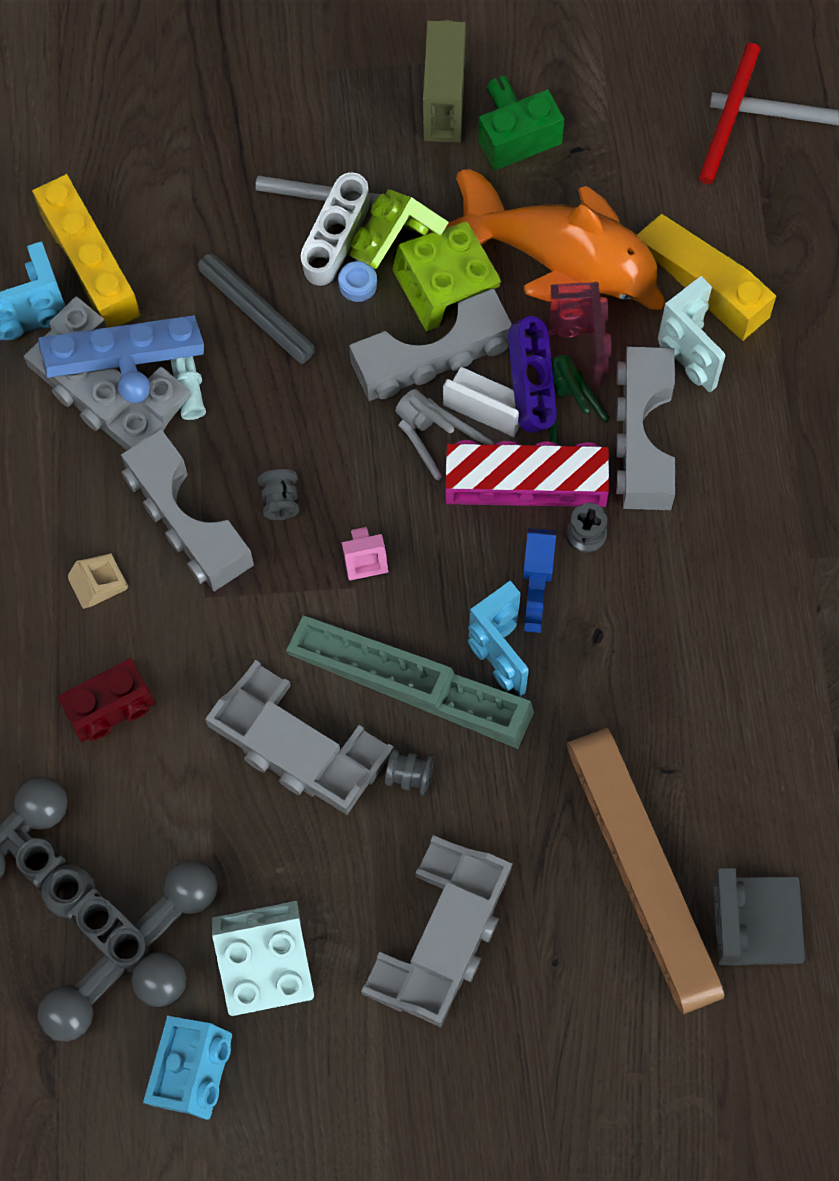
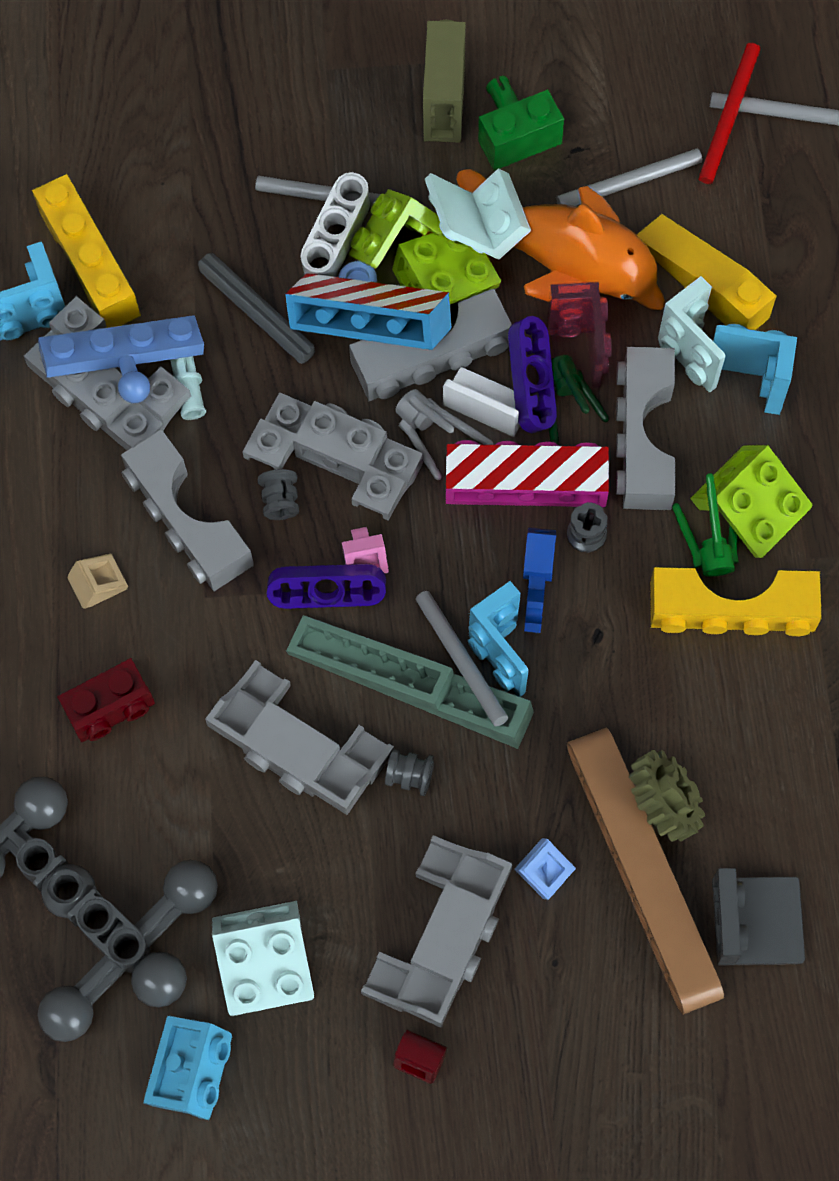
none -> light grey bracket [243,392,423,521]
none -> dark purple beam [267,564,386,609]
none -> dark azure brick [285,273,452,350]
none -> dark red brick [393,1030,448,1084]
none -> light grey bar [416,591,508,726]
none -> light aqua bracket [425,168,531,260]
none -> light blue tile [514,838,576,900]
none -> light grey bar [556,148,702,206]
none -> olive gear [629,750,705,842]
none -> yellow arch [650,567,821,636]
none -> green plant [672,473,739,577]
none -> lime bracket [690,445,812,558]
none -> medium azure bracket [713,324,797,415]

